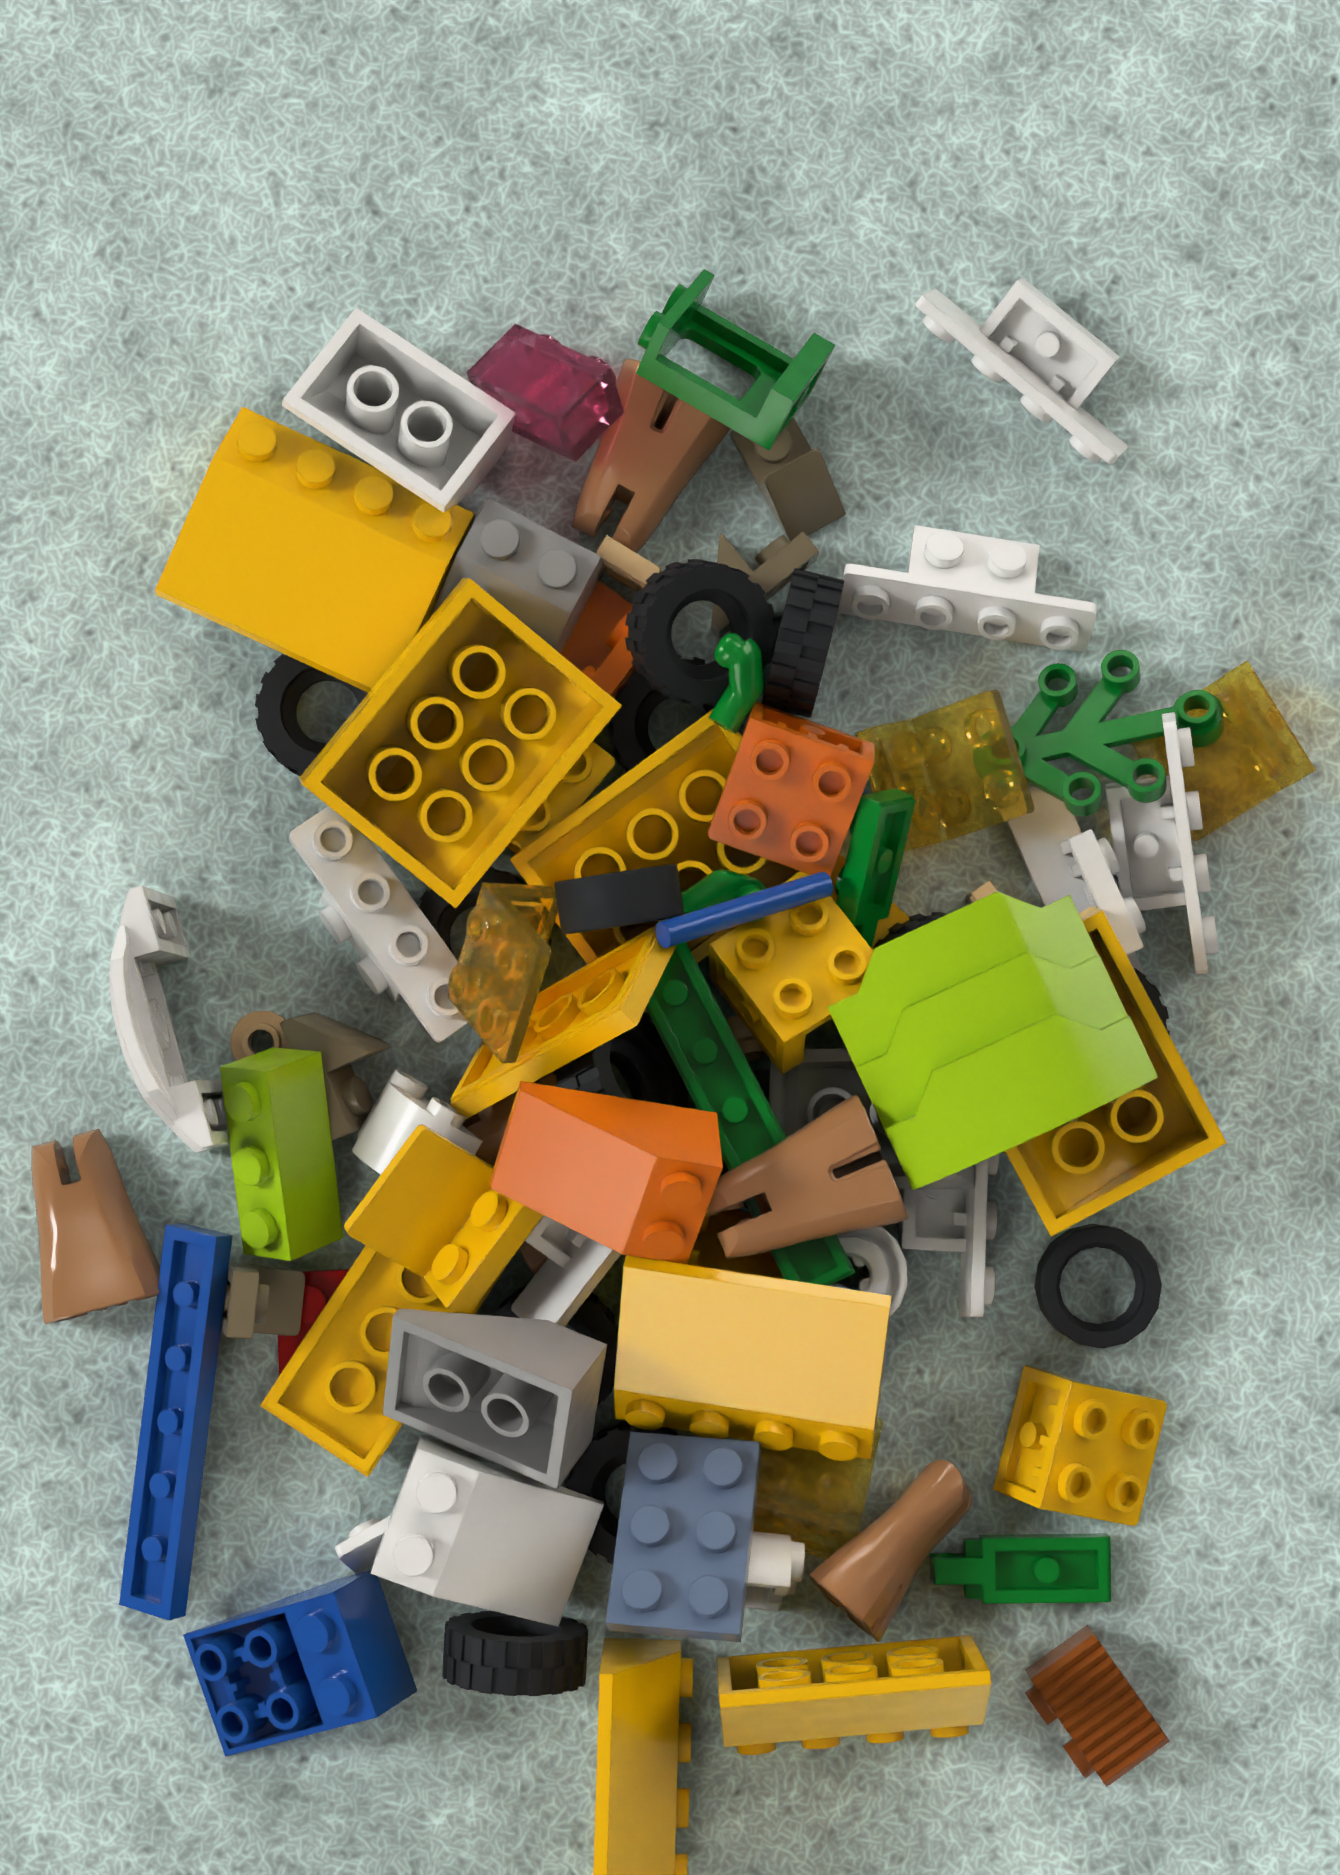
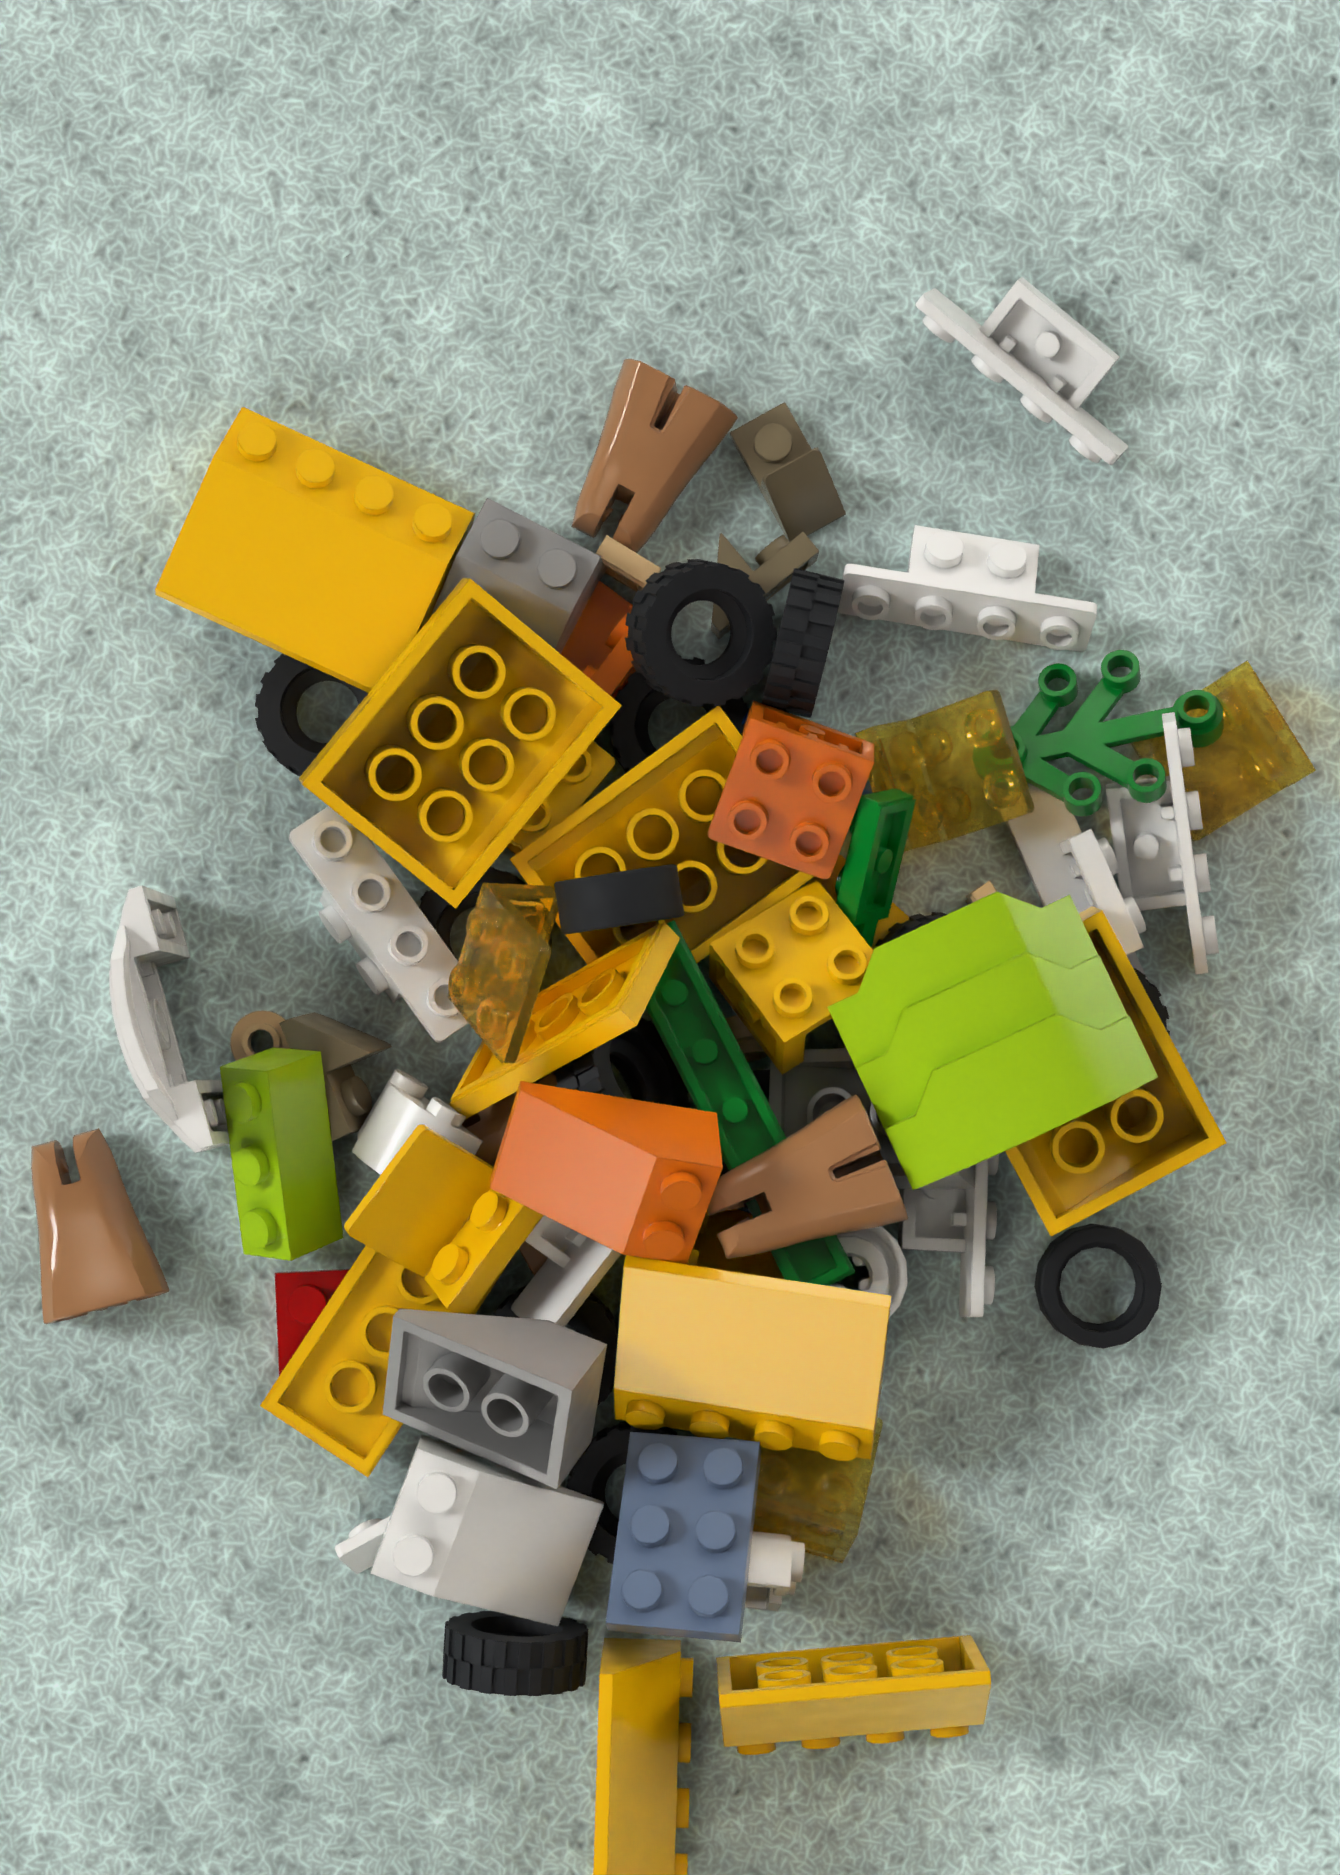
blue plate [119,1223,233,1621] -> none
blue slope [183,1570,417,1757] -> none
dark tan slope [221,1261,305,1339] -> none
white slope [282,308,516,513] -> none
clear pink brick [466,324,624,462] -> none
green window [636,269,835,450] -> none
blue bar [655,871,833,948] -> none
green arm [681,869,767,922] -> none
green arm [708,633,764,735] -> none
medium nougat piece [809,1459,972,1642] -> none
green hinge [930,1533,1111,1604] -> none
yellow bracket [993,1365,1167,1526] -> none
dark orange brick [1025,1625,1170,1787] -> none

